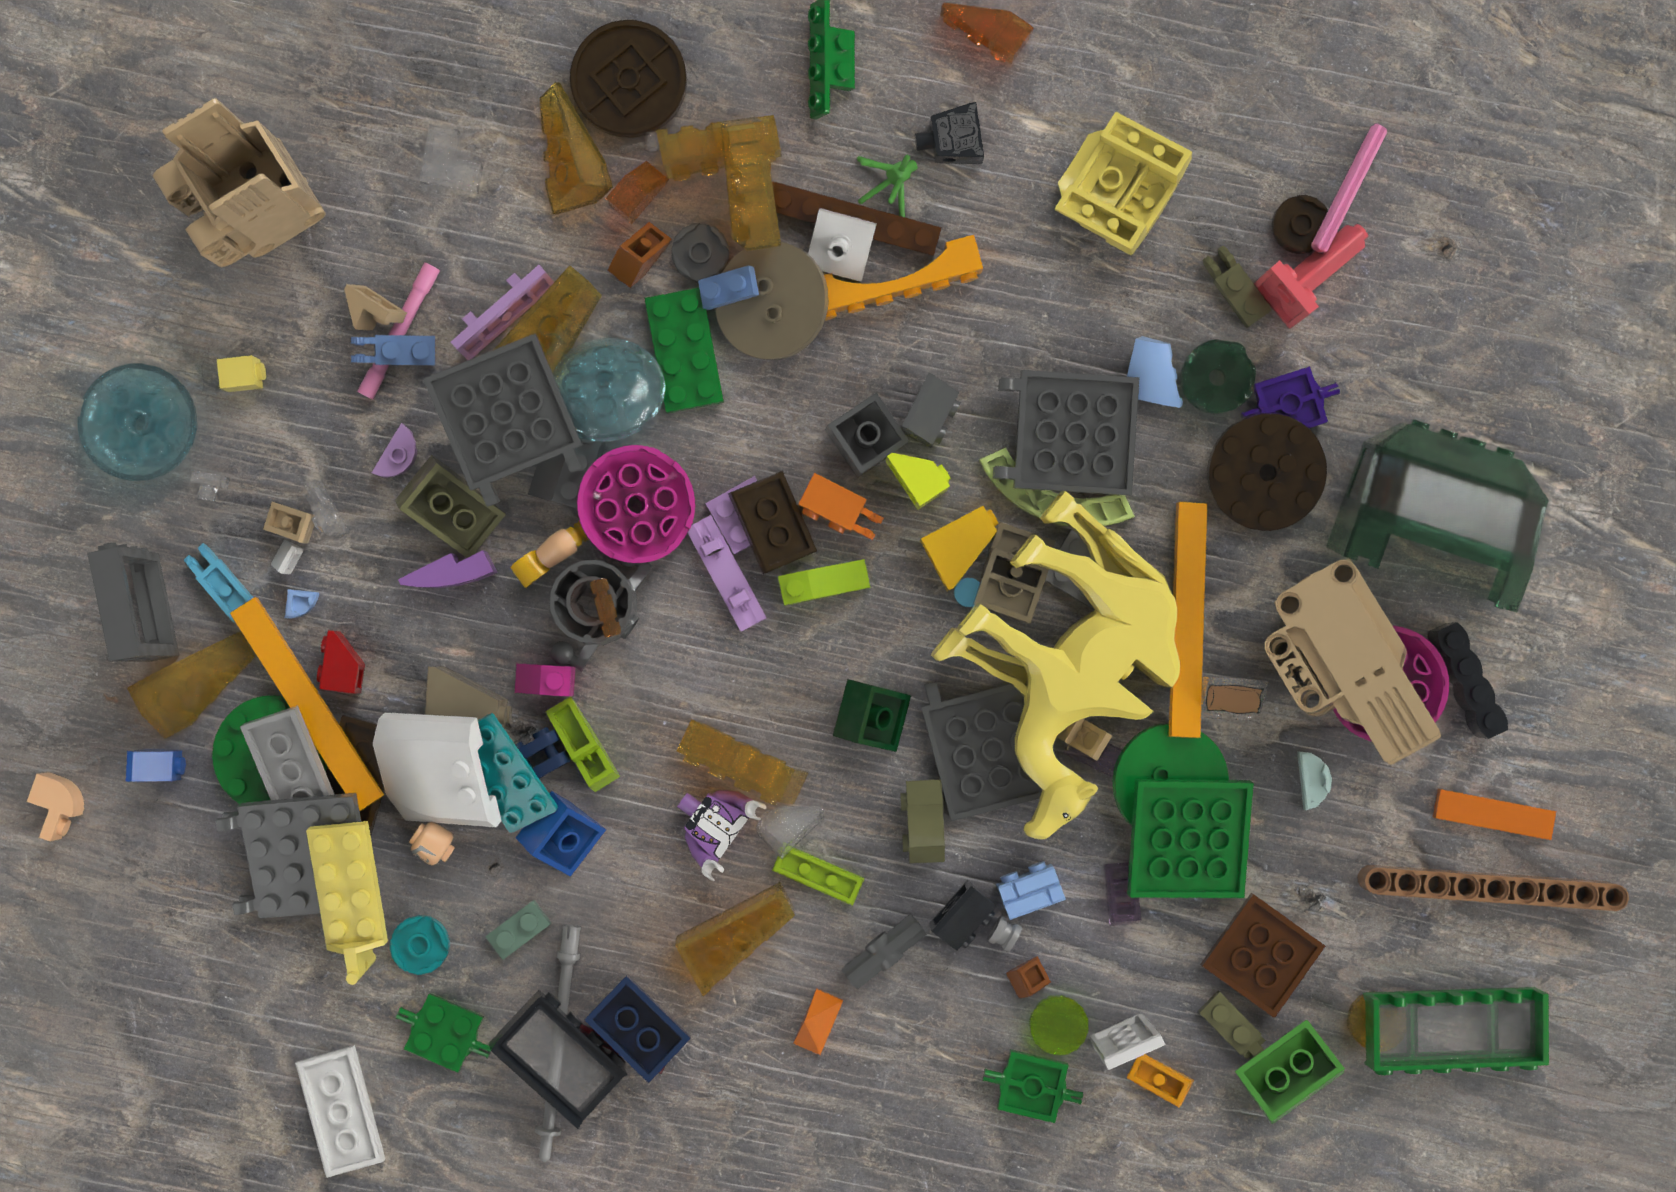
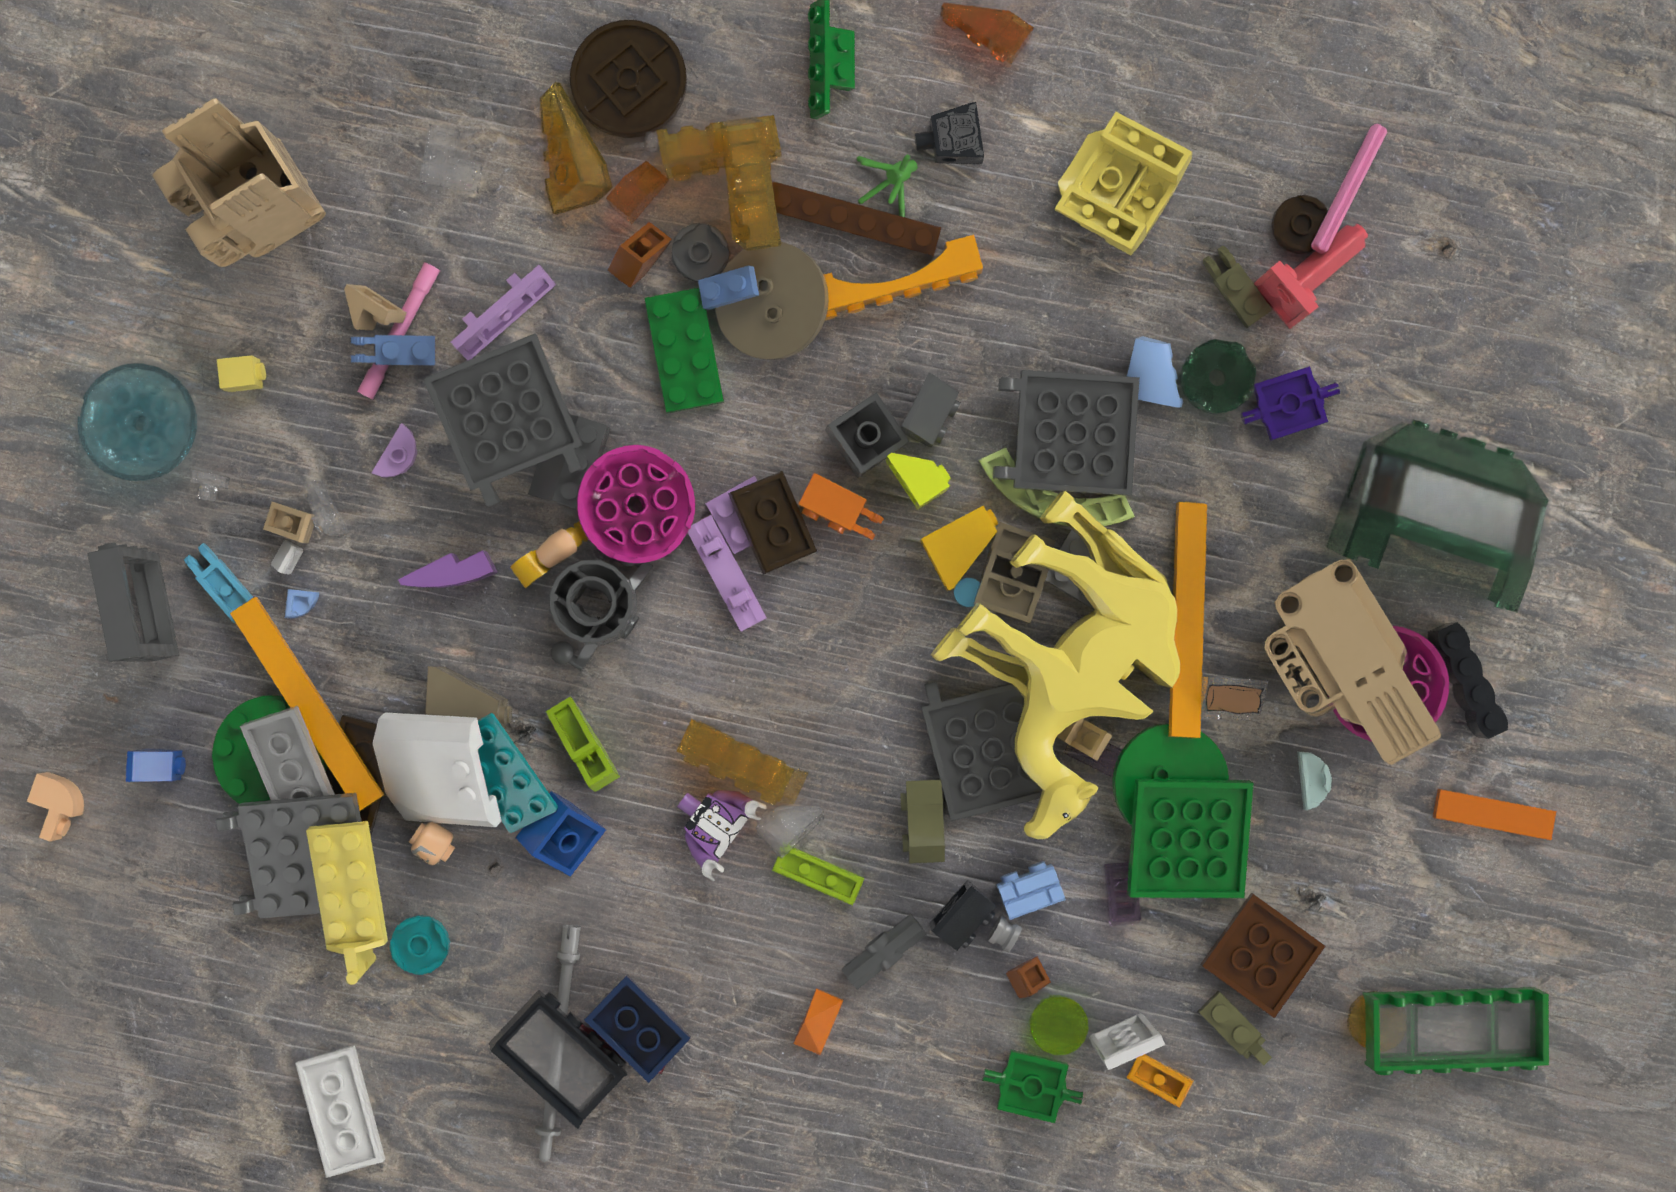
clear yellow wedge [127,631,255,739] -> none
red slope [317,630,365,694] -> none
olive slope [395,455,506,558] -> none
green plate [396,993,491,1073] -> none
sand green plate [485,900,551,960] -> none
clear yellow wedge [492,265,602,377] -> none
dark pink slope [515,663,576,696] -> none
dark blue brick [515,727,572,779] -> none
clear light blue brick [552,338,665,442] -> none
clear orange axle [590,578,621,638] -> none
clear yellow wedge [675,882,795,997] -> none
lime slope [778,559,871,606] -> none
white tile [808,208,877,282] -> none
dark green slope [833,679,911,752] -> none
dark brown plate [1207,413,1327,531] -> none
bright green slope [1235,1020,1345,1124] -> none
medium nougat beam [1357,865,1629,911] -> none

